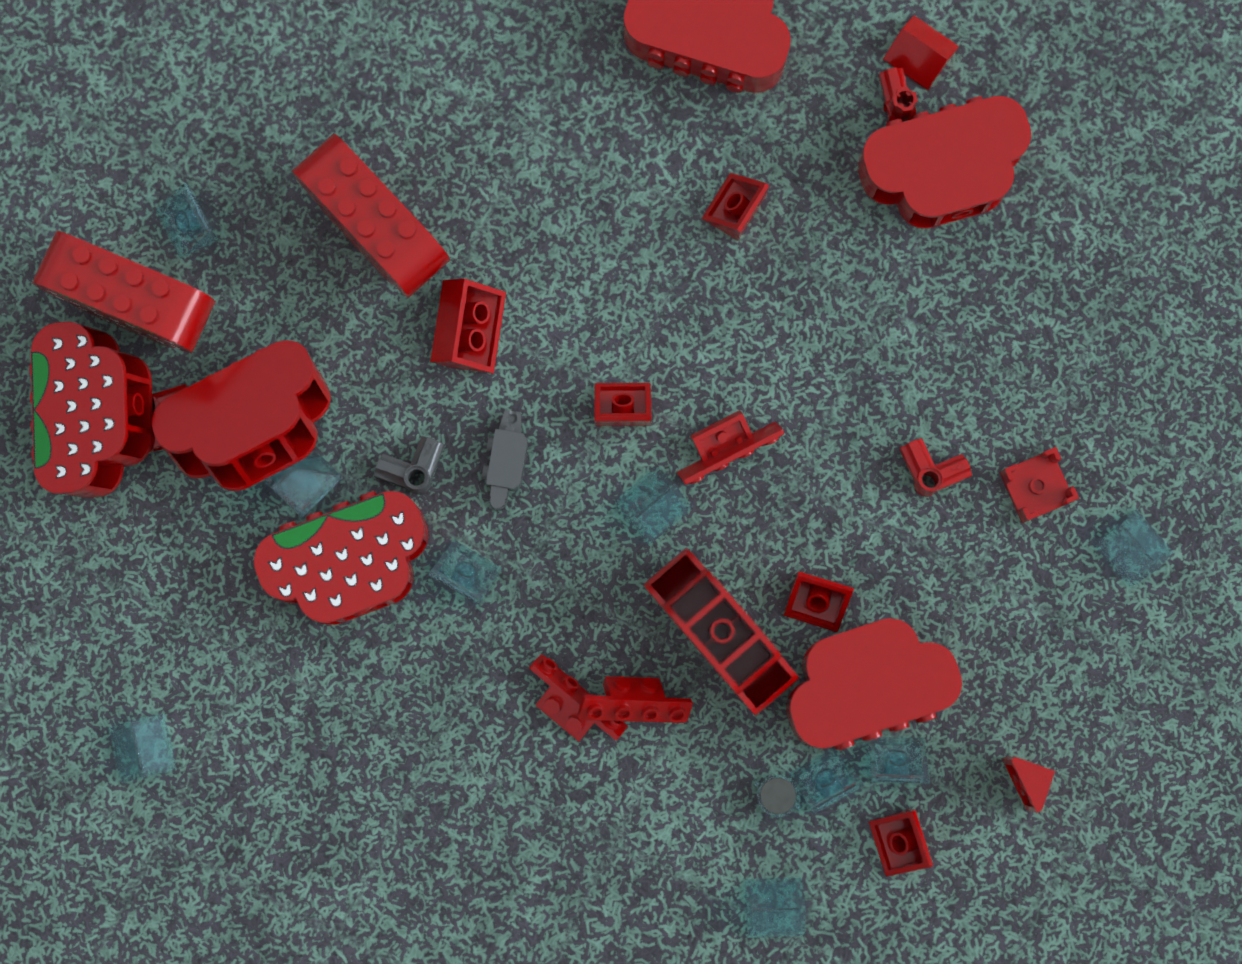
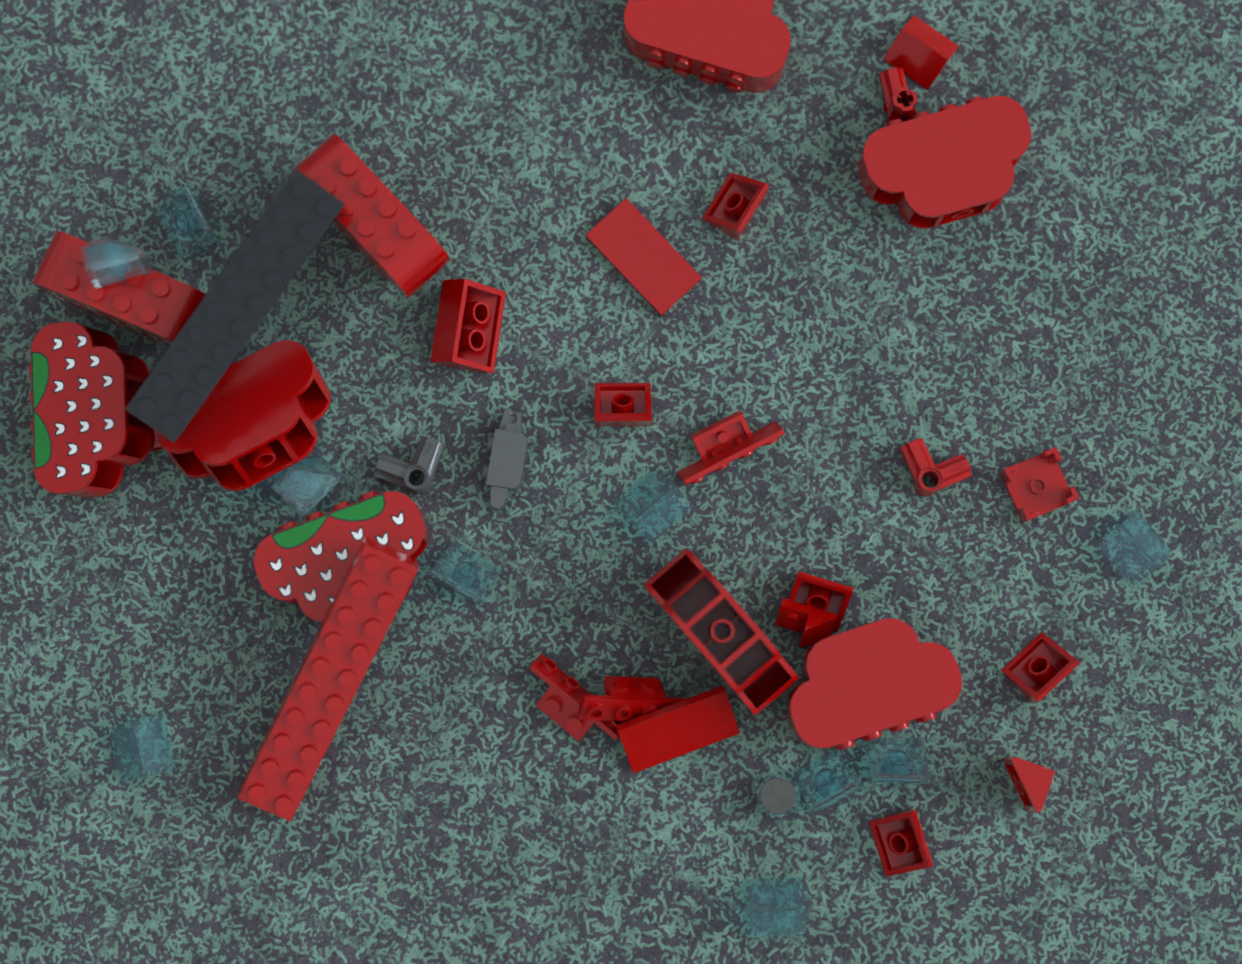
none -> clear light blue slope [81,239,152,288]
none -> black brick [125,168,345,443]
none -> red brick [238,536,419,822]
none -> red tile [586,198,702,317]
none -> red tile [616,685,740,774]
none -> red slope [775,598,838,648]
none -> red slope [1001,632,1080,703]

